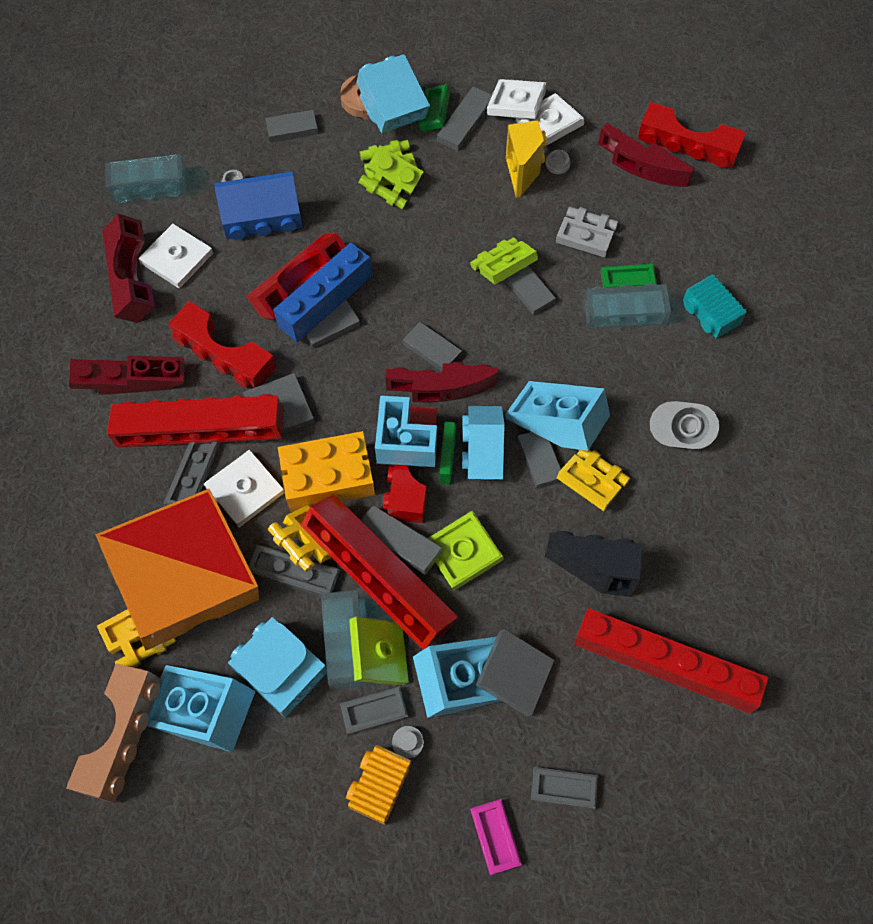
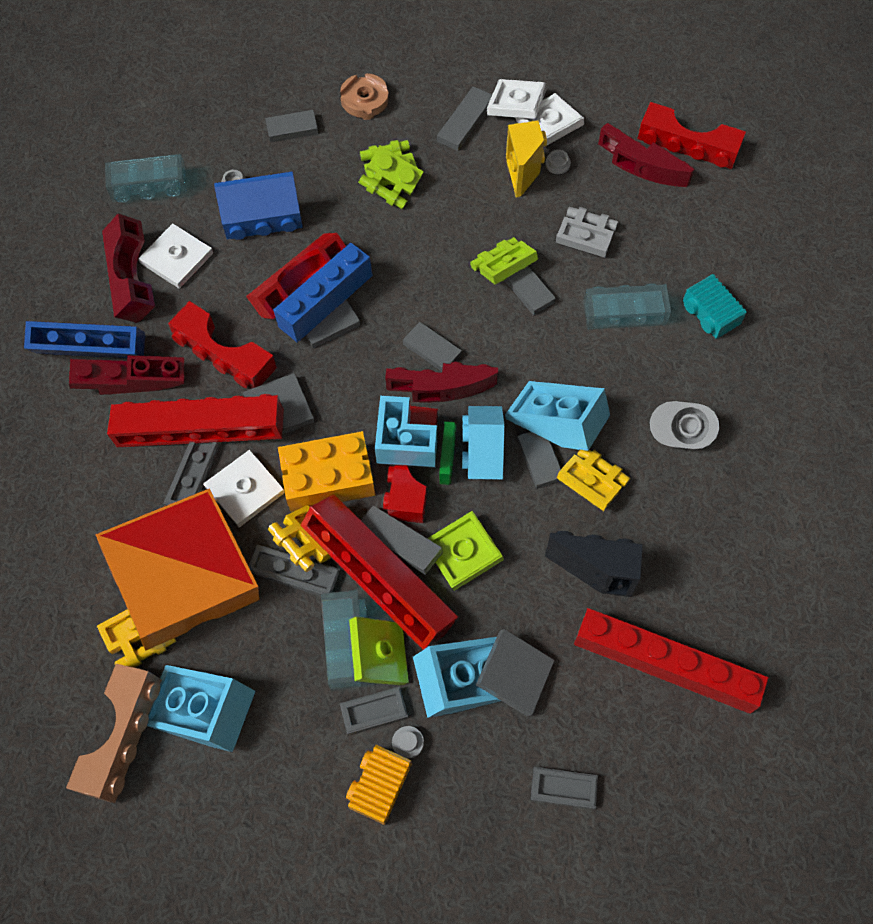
medium azure brick [228,617,328,718] -> none
medium azure brick [356,54,430,134] -> none
green tile [418,84,451,131] -> none
dark pink tile [470,799,522,875] -> none
green tile [600,264,657,293] -> none
none -> blue brick [24,321,145,358]

